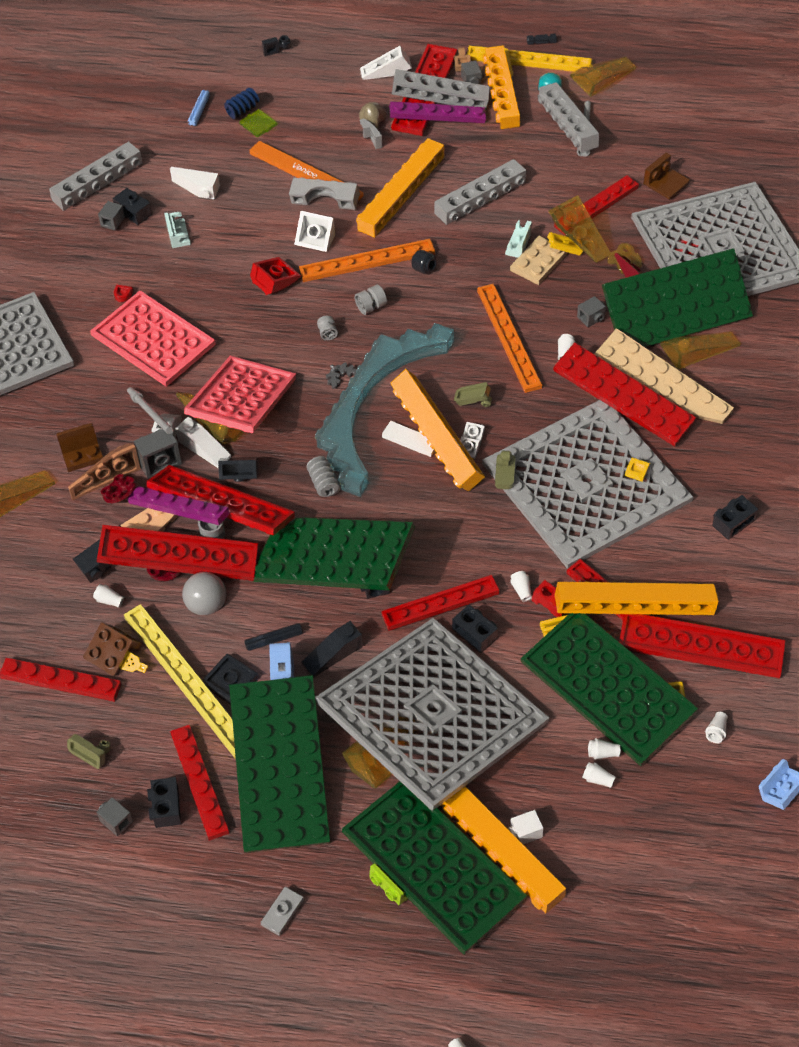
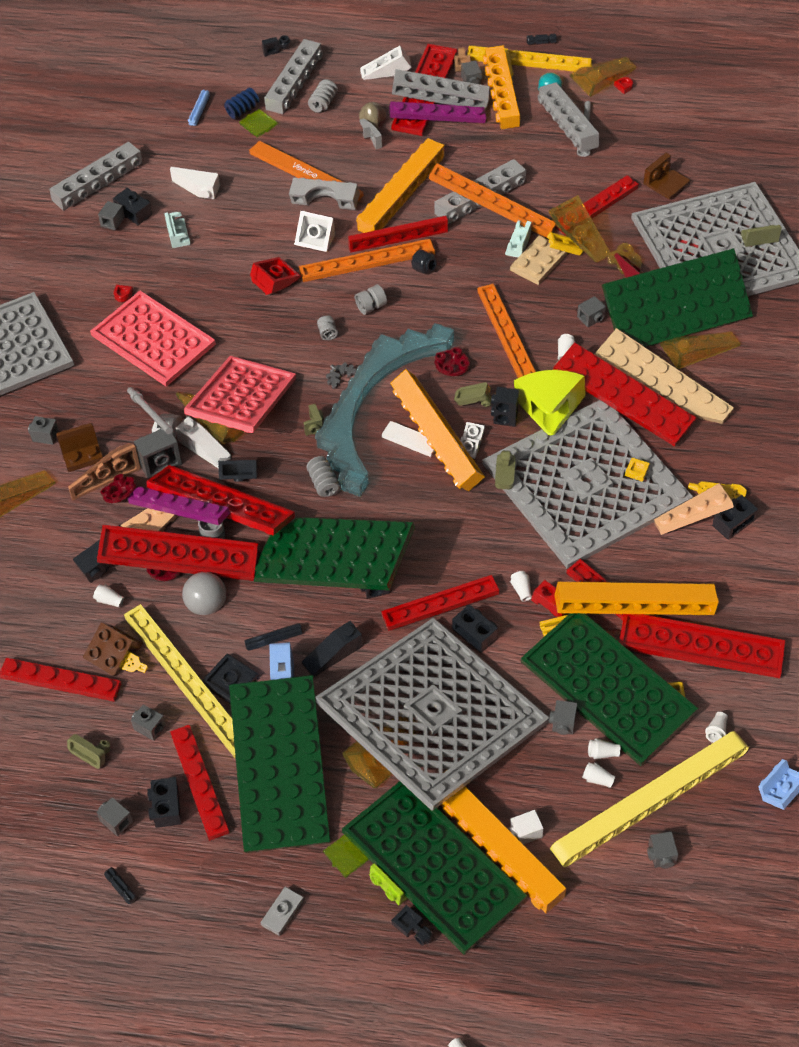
none -> dark grey brick [28,416,59,445]
none -> black axle [104,867,137,904]
none -> dark grey brick [131,705,166,741]
none -> light grey brick [264,39,323,114]
none -> olive bracket [304,404,324,436]
none -> light grey piece [308,79,338,113]
none -> clear neon green piece [323,835,369,878]
none -> red plate [348,216,448,253]
none -> black plate [391,905,433,946]
none -> orange plate [429,163,556,238]
none -> dark red dish [434,347,470,376]
none -> black brick [491,387,519,427]
none -> neon yellow piece [514,370,586,435]
none -> dark grey brick [549,700,577,735]
none -> light yellow beam [550,731,749,867]
none -> red tile [614,77,633,94]
none -> dark grey brick [647,831,678,869]
none -> light nougat wing [654,483,733,535]
none -> yellow piece [688,482,747,500]
none -> olive panel [741,225,782,247]

